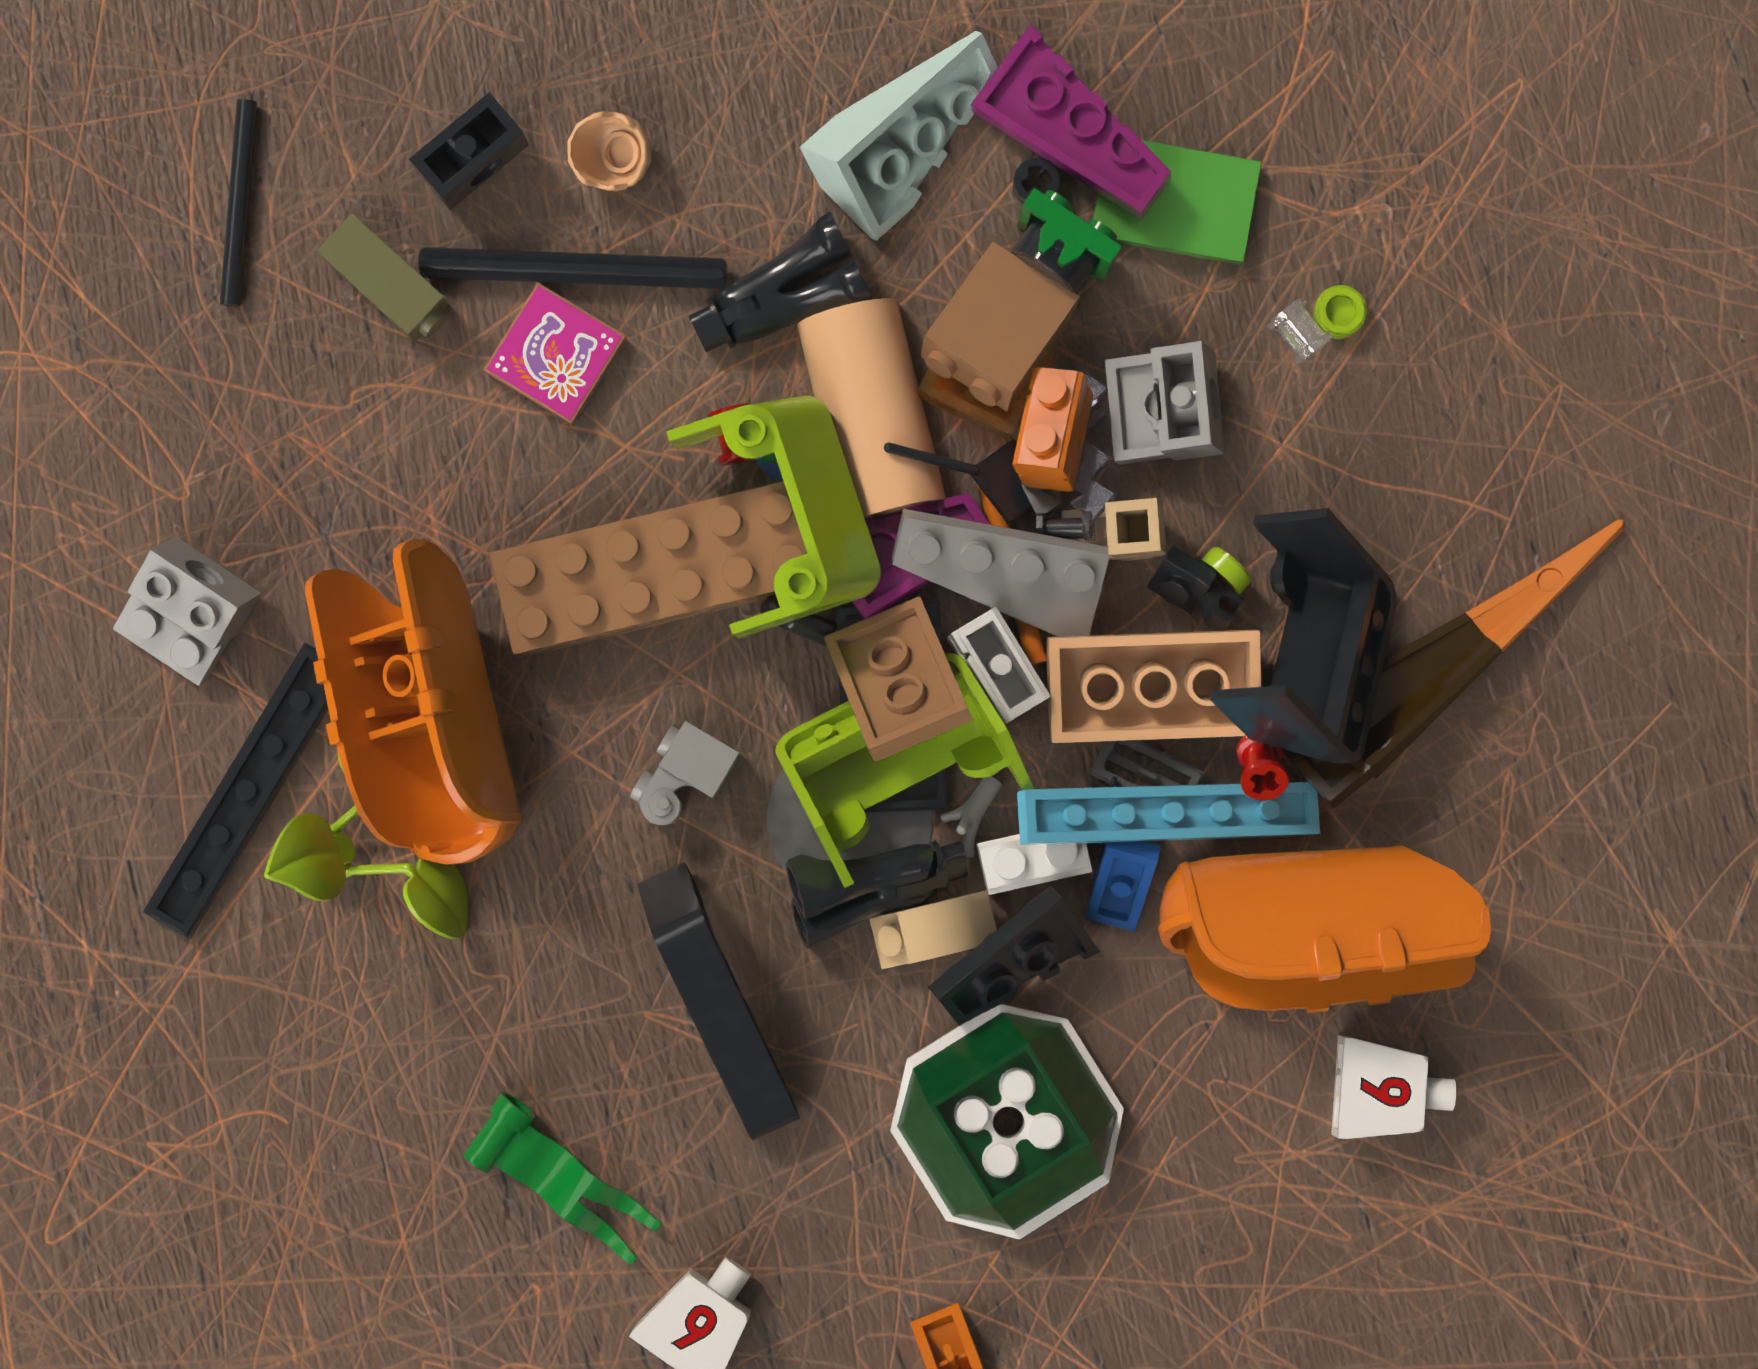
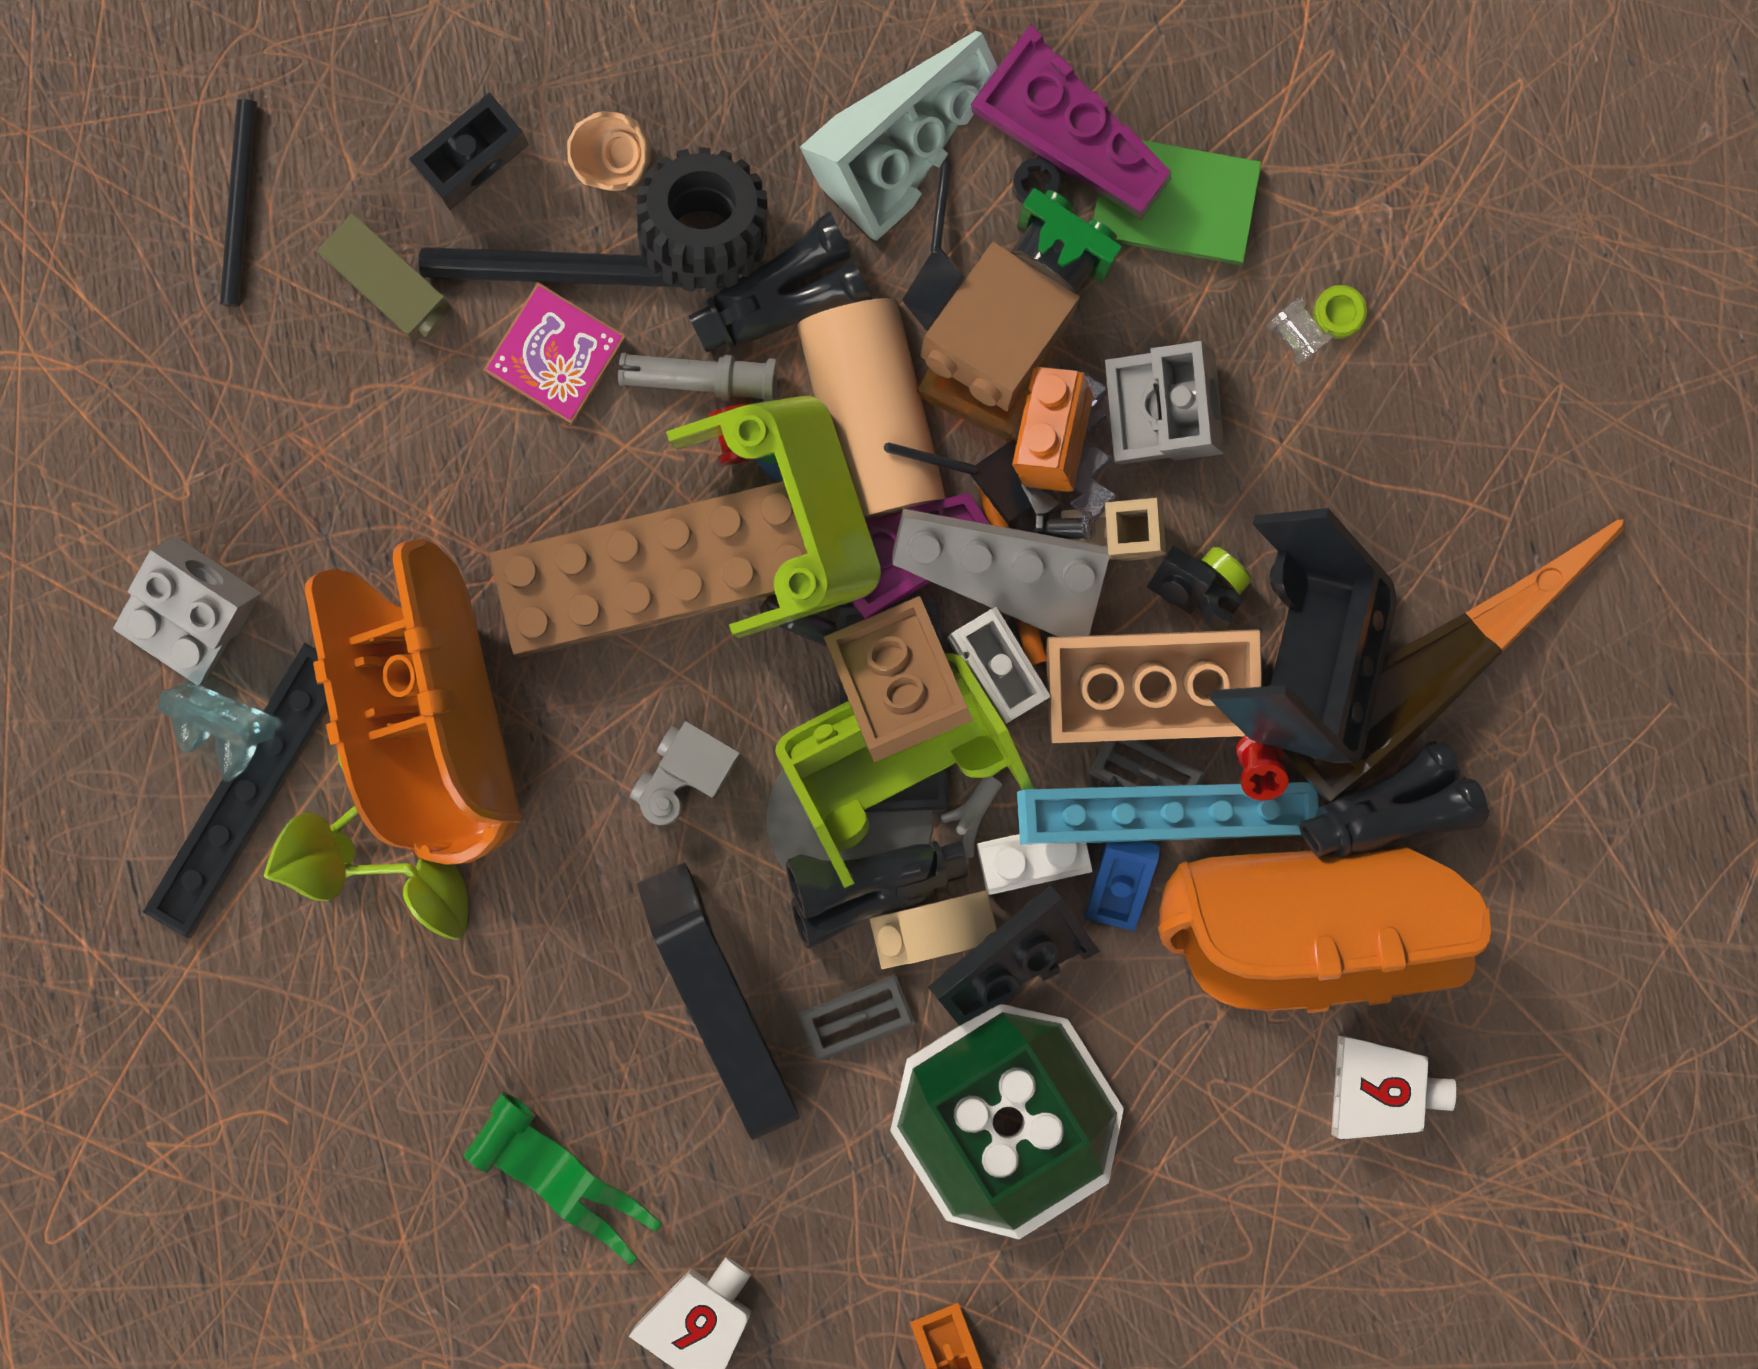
none -> clear light blue tile [157,682,278,782]
none -> light grey pin [618,353,778,402]
none -> black tyre [636,147,768,292]
none -> dark grey tile [798,974,915,1062]
none -> black piece [902,161,965,331]
none -> black piece [1299,741,1490,857]

